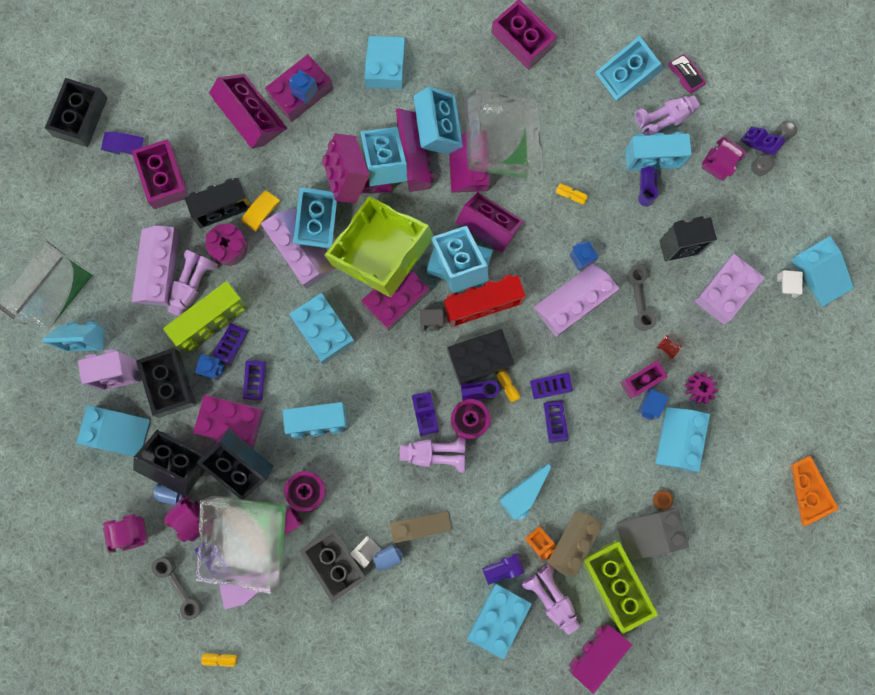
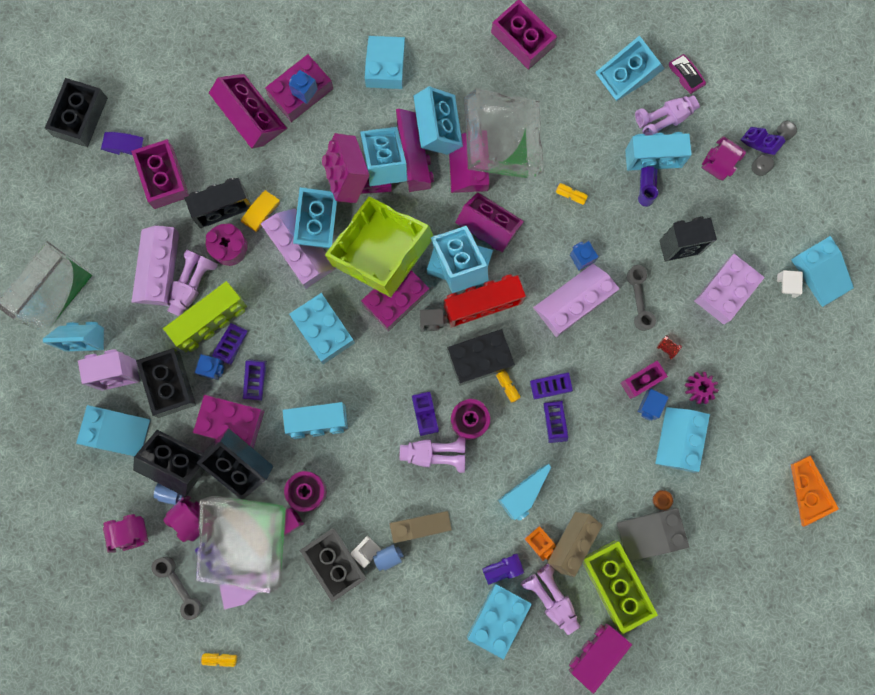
dark purple piece [461,380,499,401] -> none

